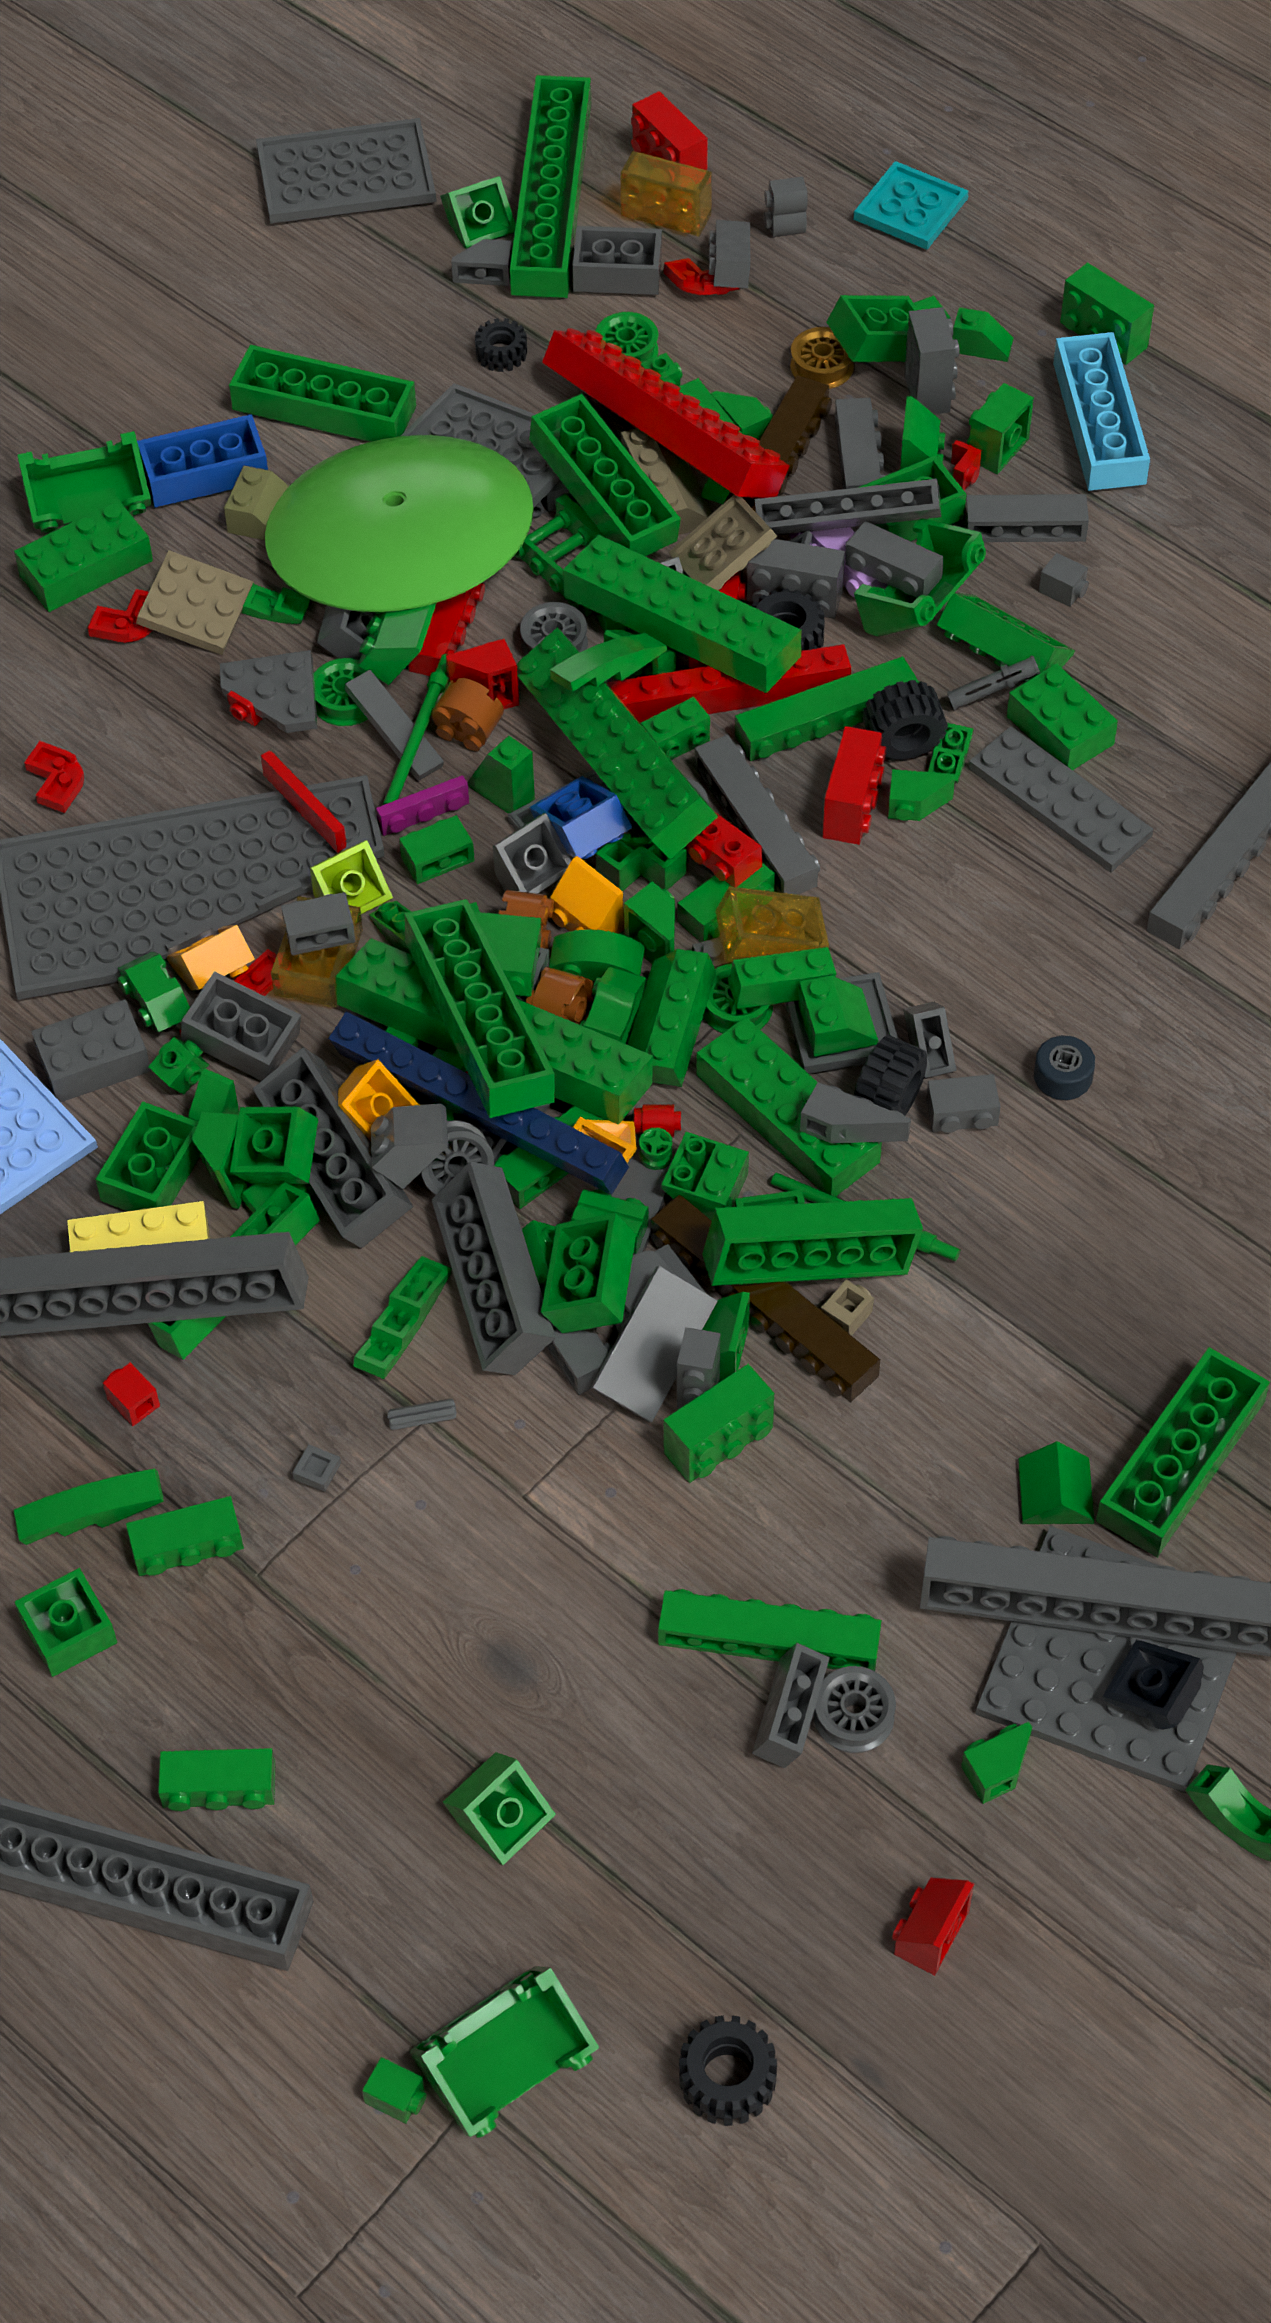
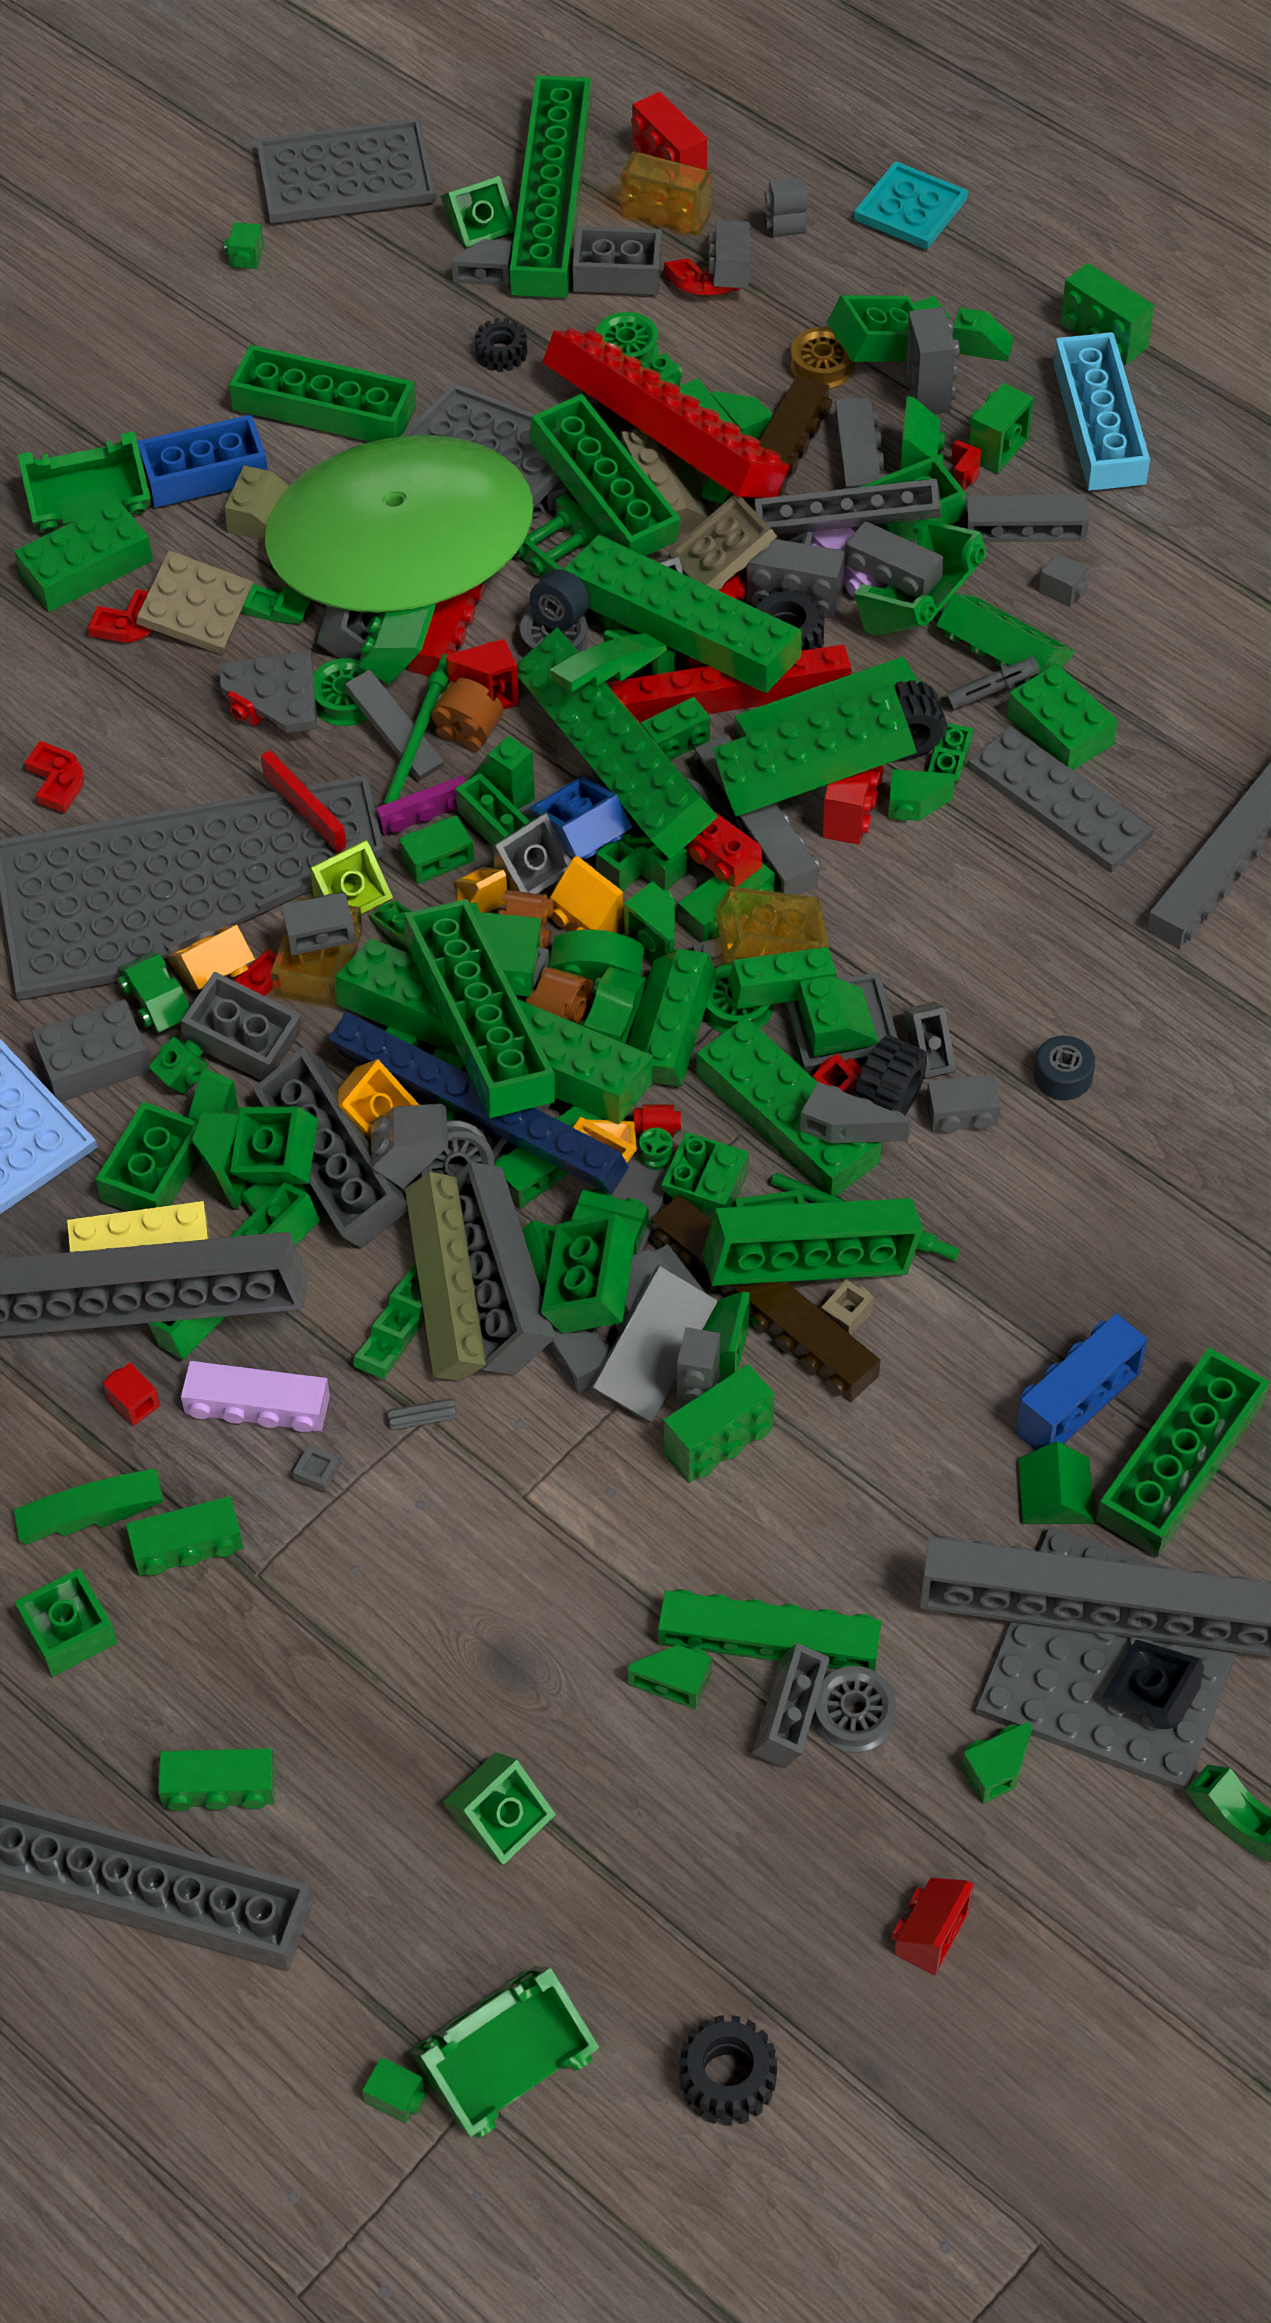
none -> lavender brick [181,1361,330,1432]
none -> green brick [224,222,264,269]
none -> olive brick [405,1172,486,1381]
none -> green brick [455,772,530,847]
none -> light orange slope [455,867,508,913]
none -> black wheel [529,569,590,630]
none -> green slope [627,1645,712,1710]
none -> green brick [713,684,917,817]
none -> red brick [813,1053,862,1096]
none -> blue brick [1016,1313,1148,1451]

